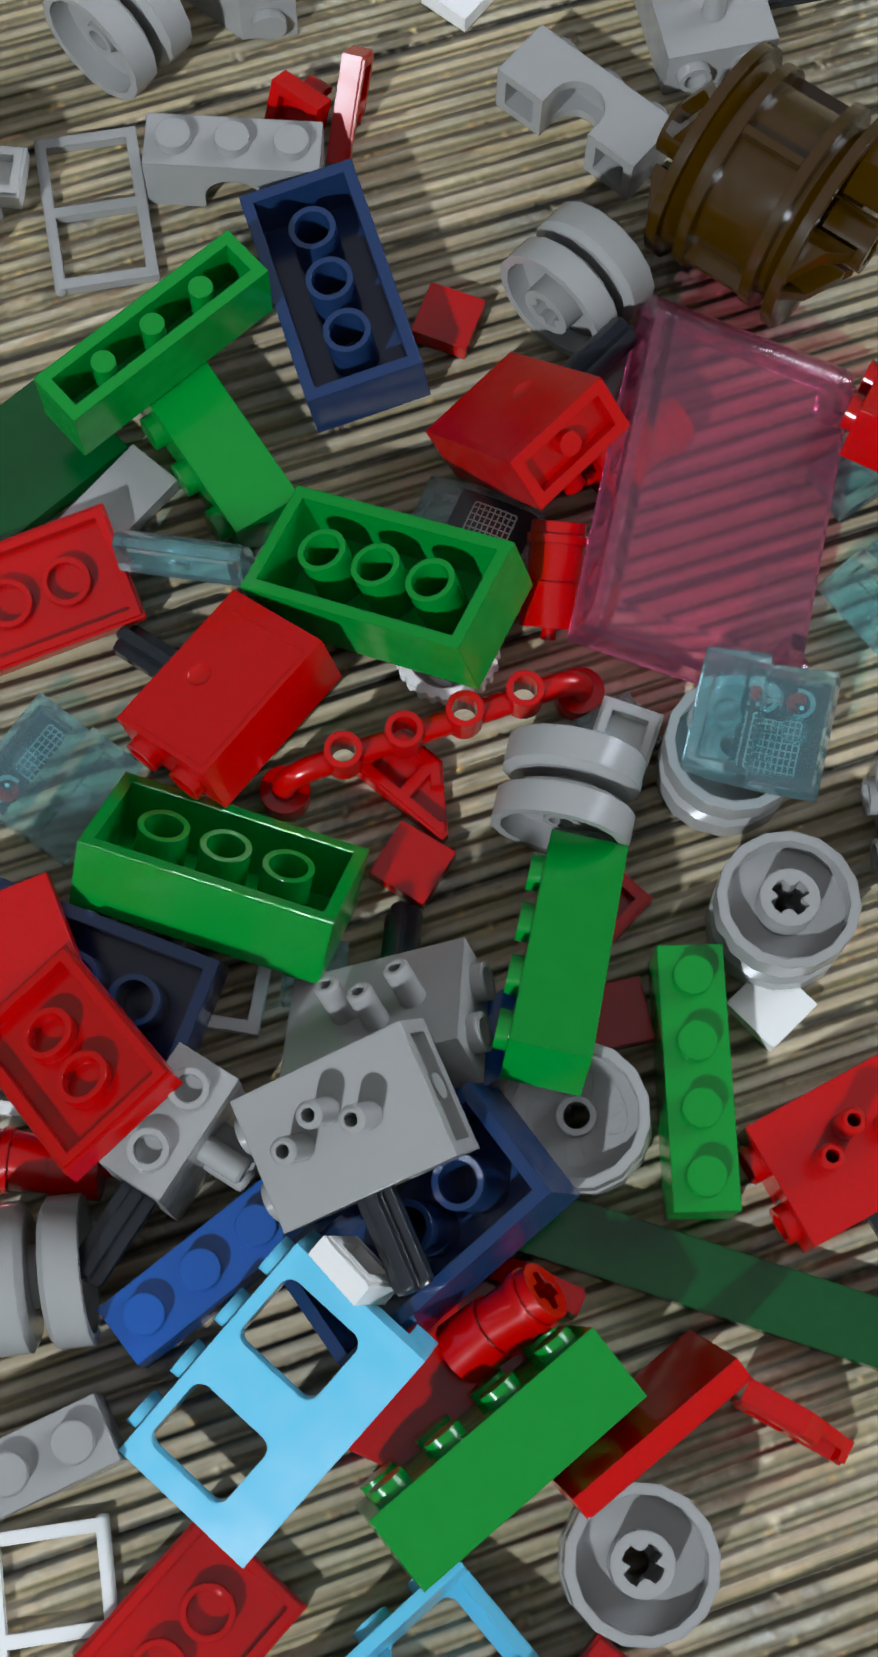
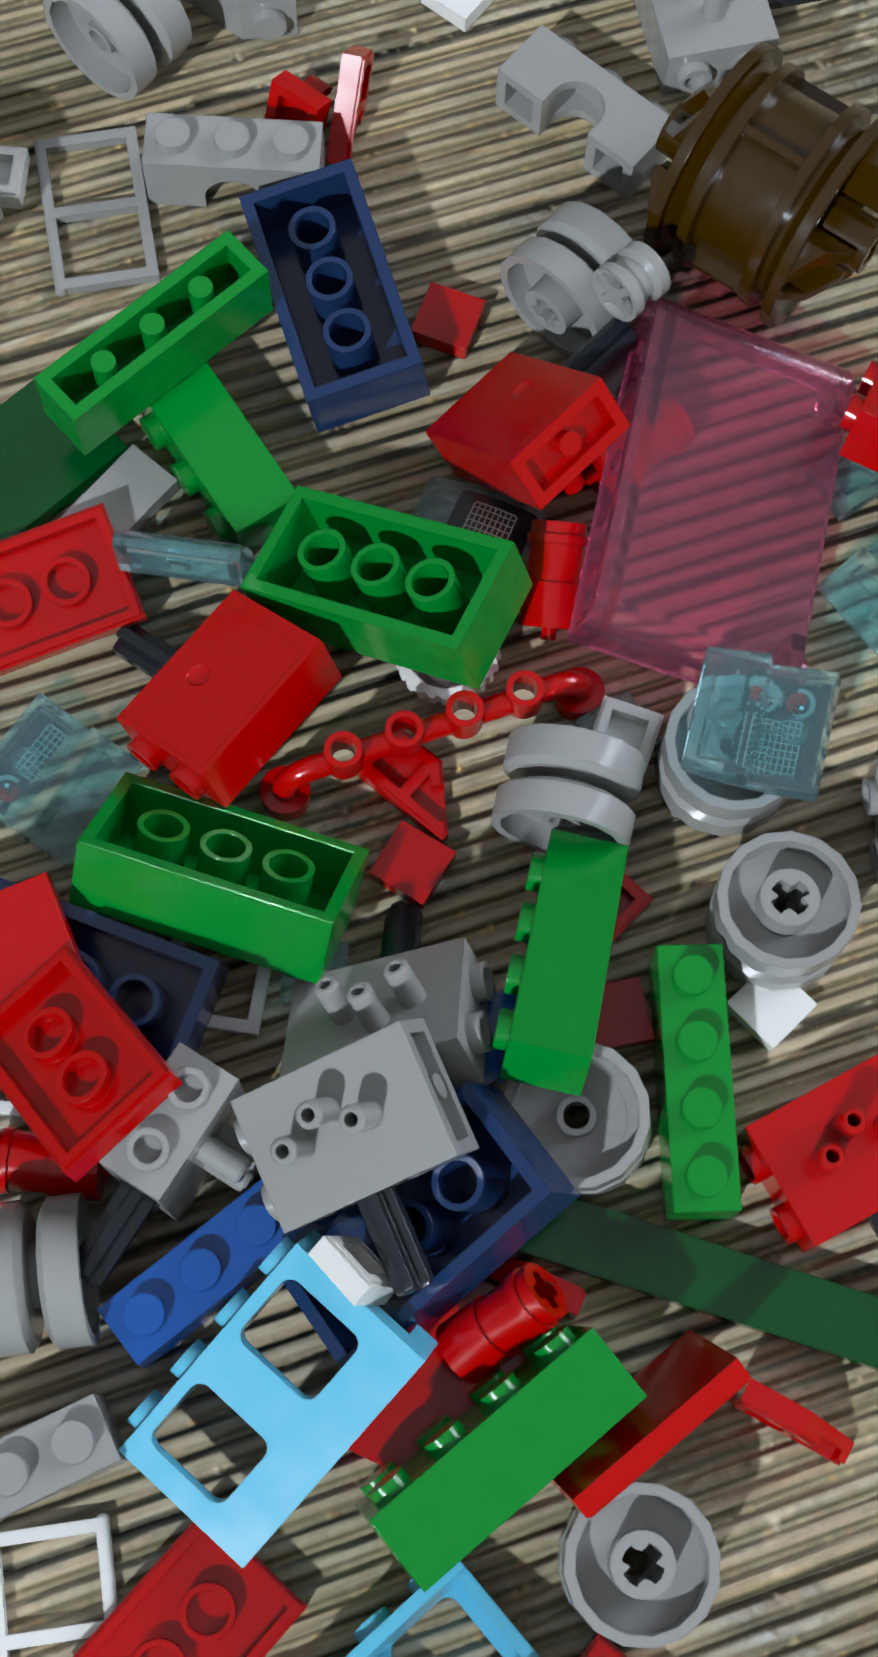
none -> light grey wheel [591,241,671,322]

